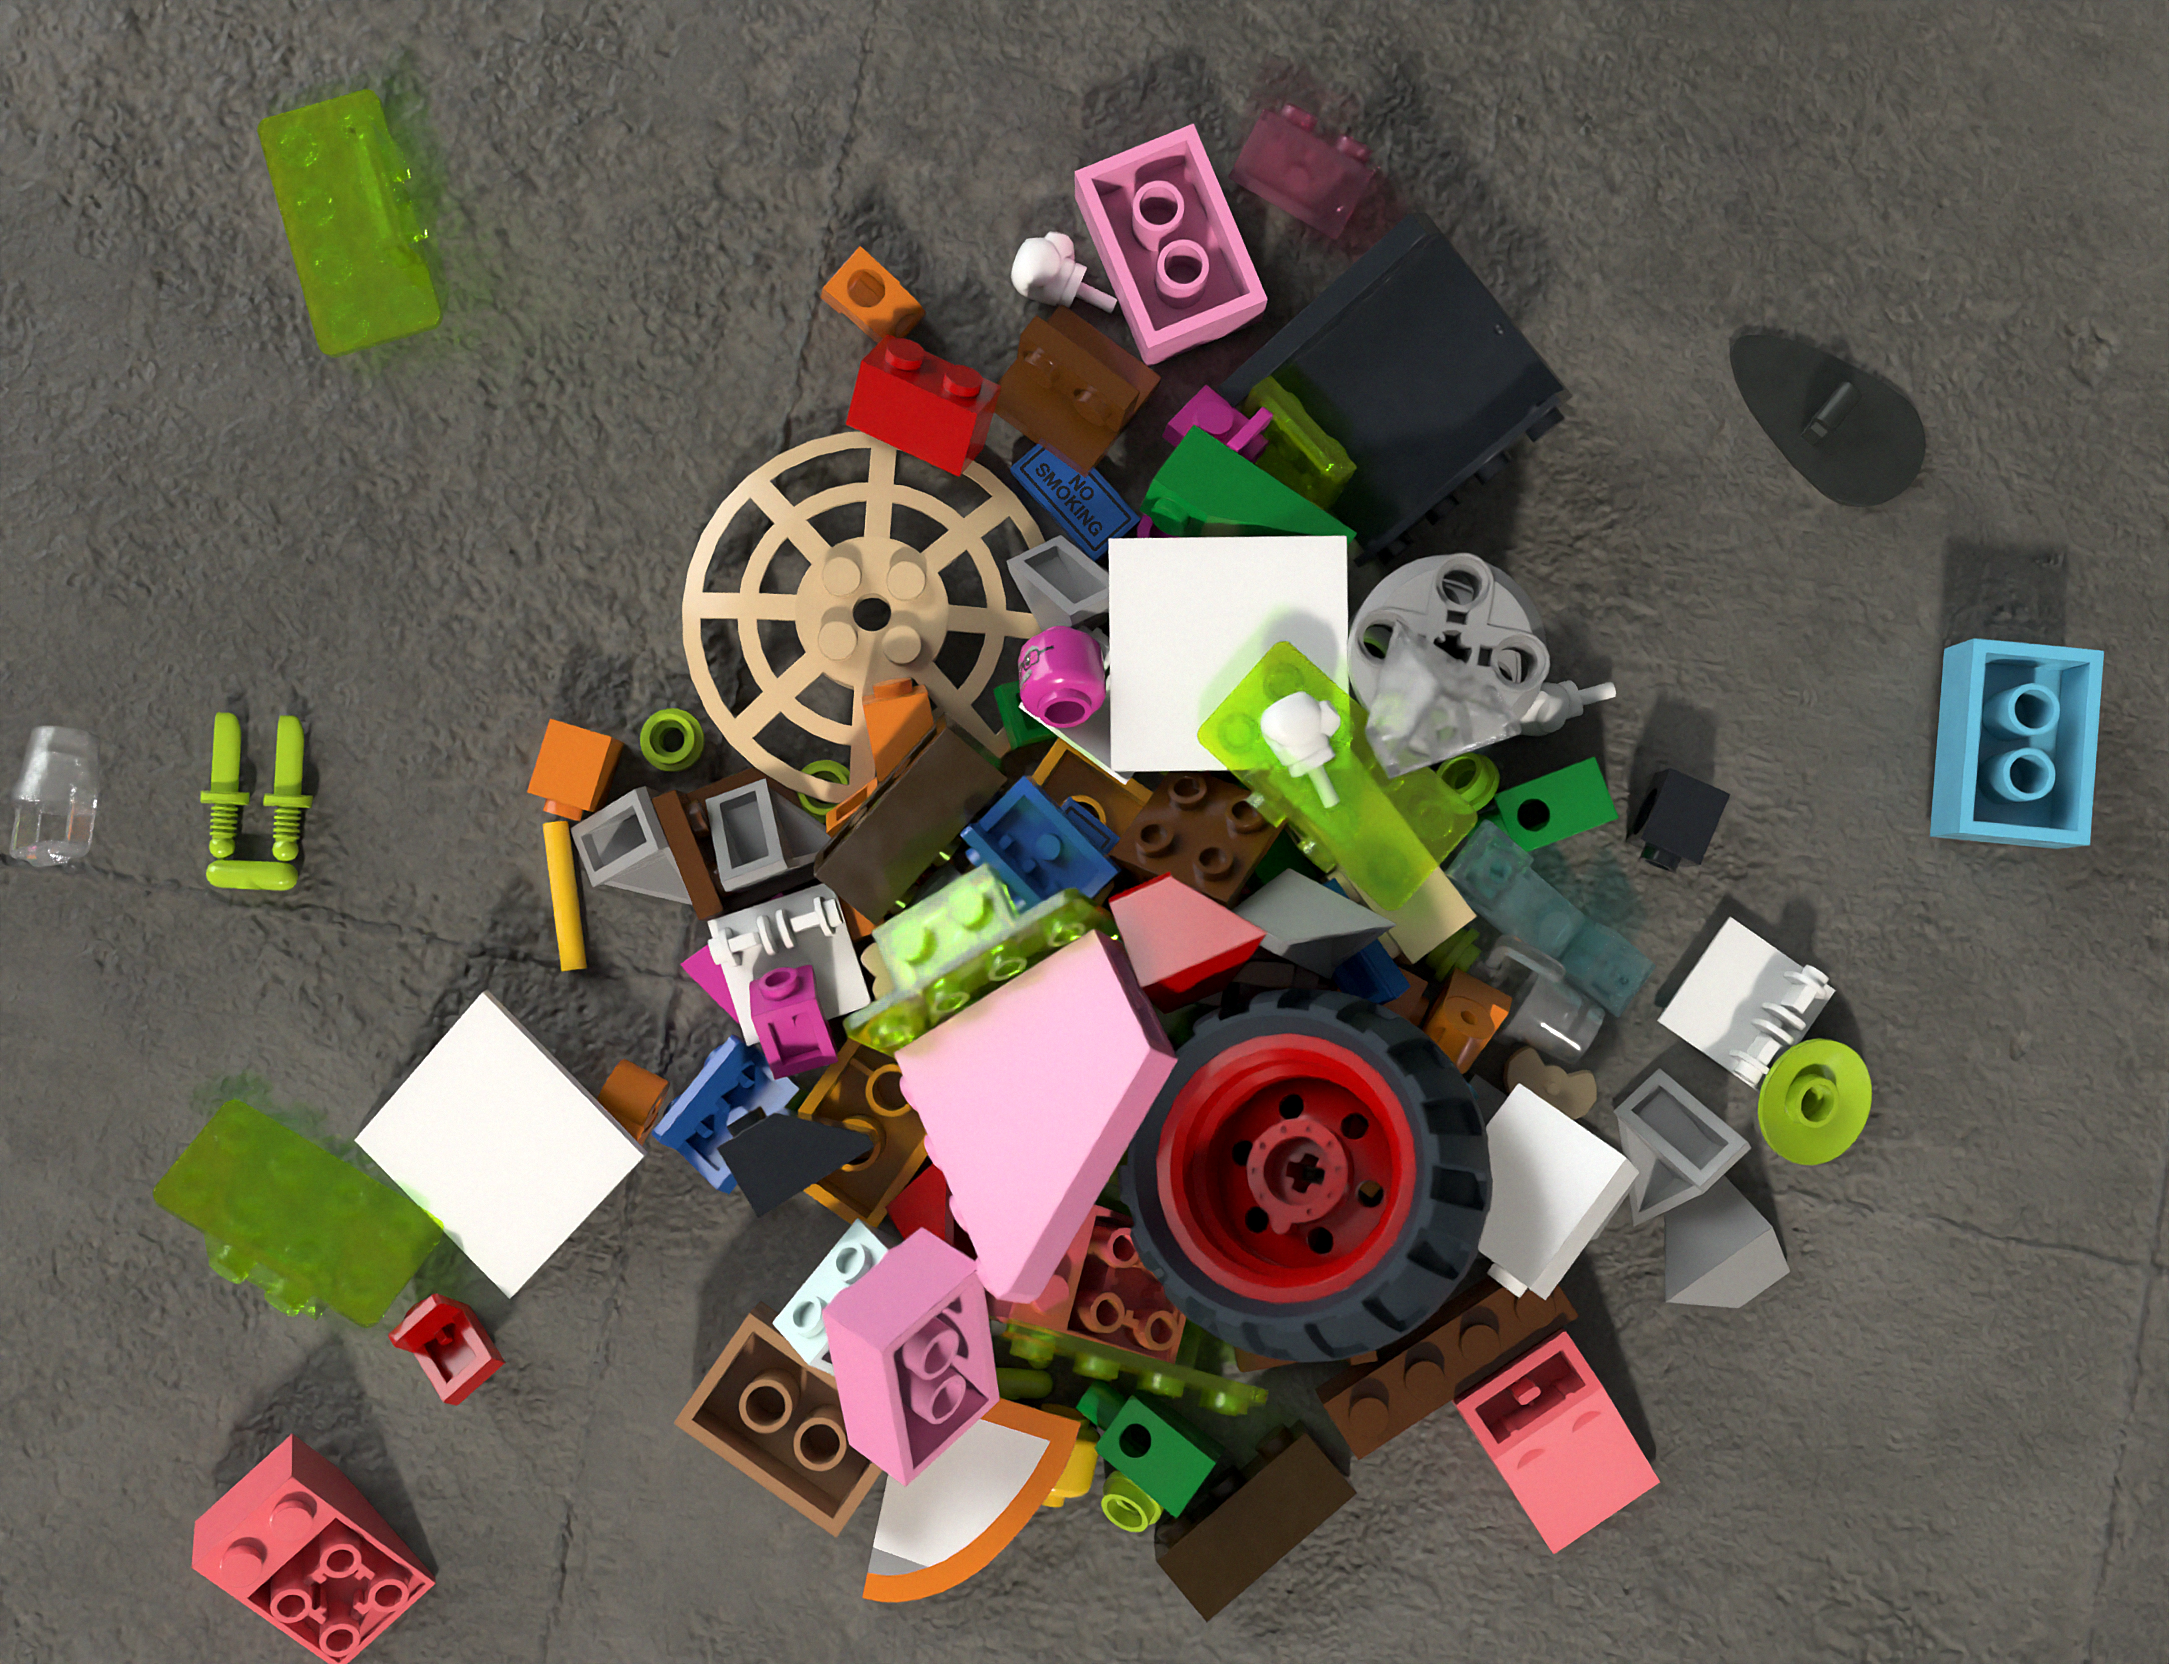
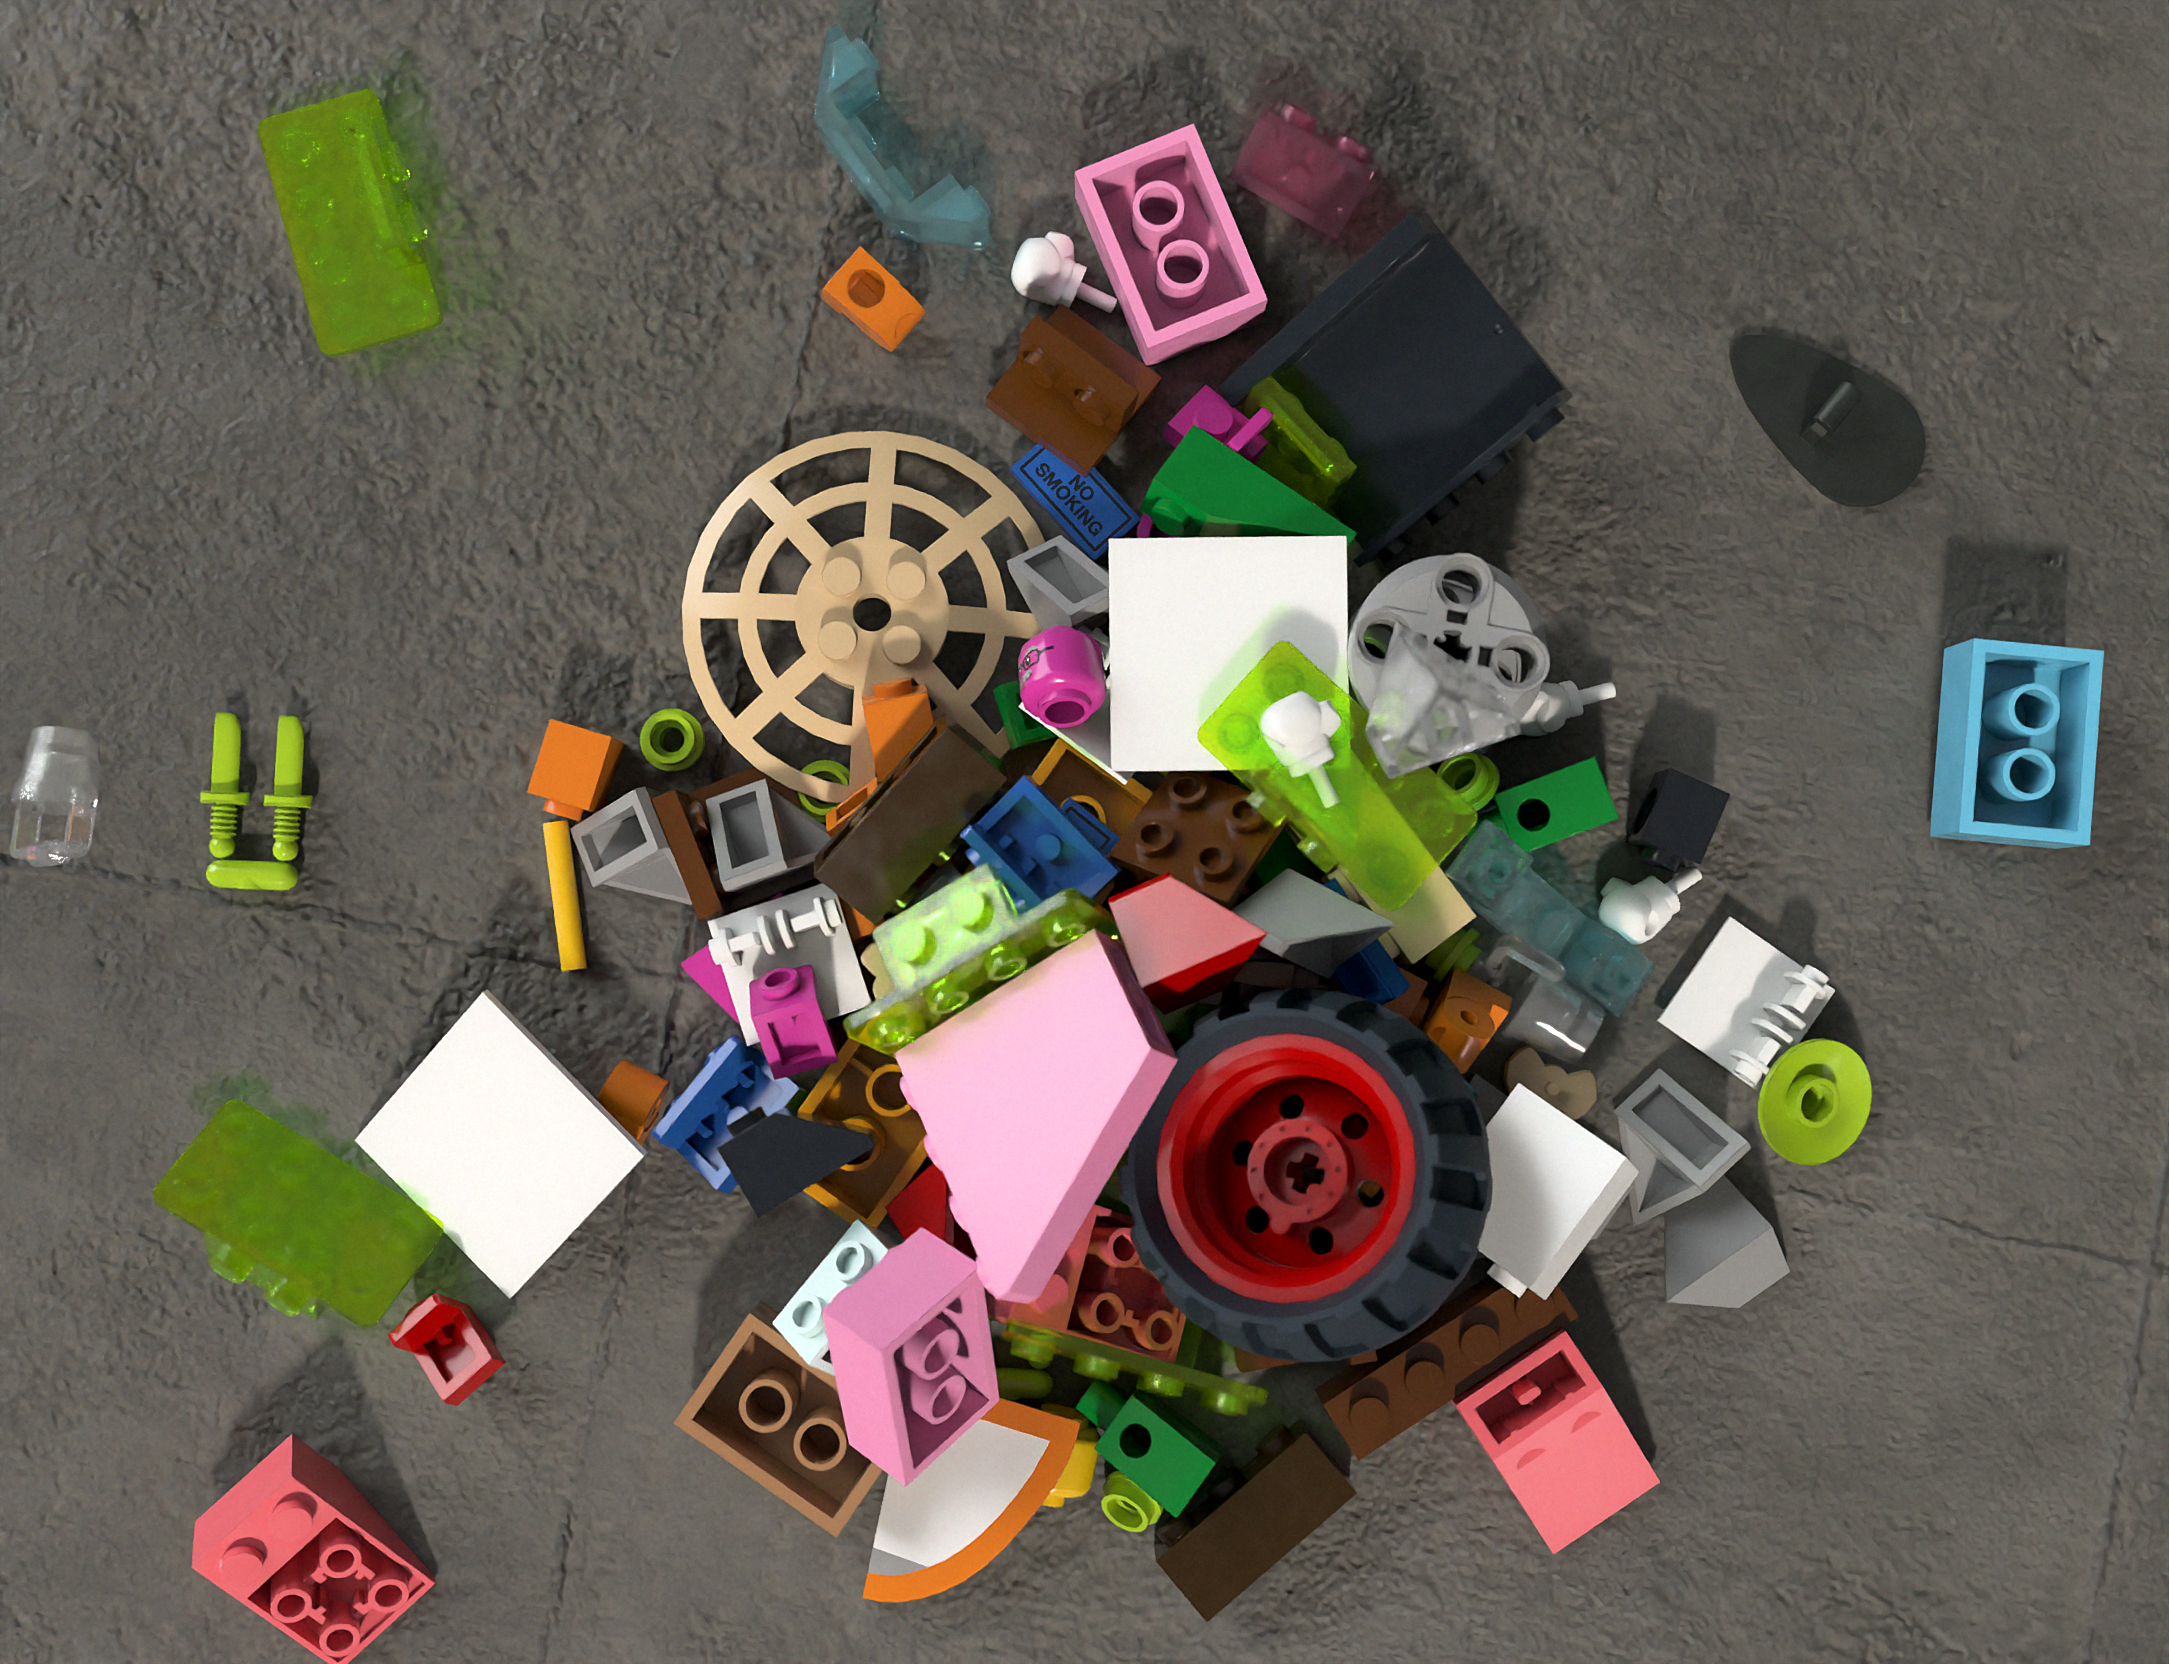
red brick [846,334,1002,477] -> none
none -> clear light blue slope [814,24,993,251]
none -> white piece [1598,866,1702,945]

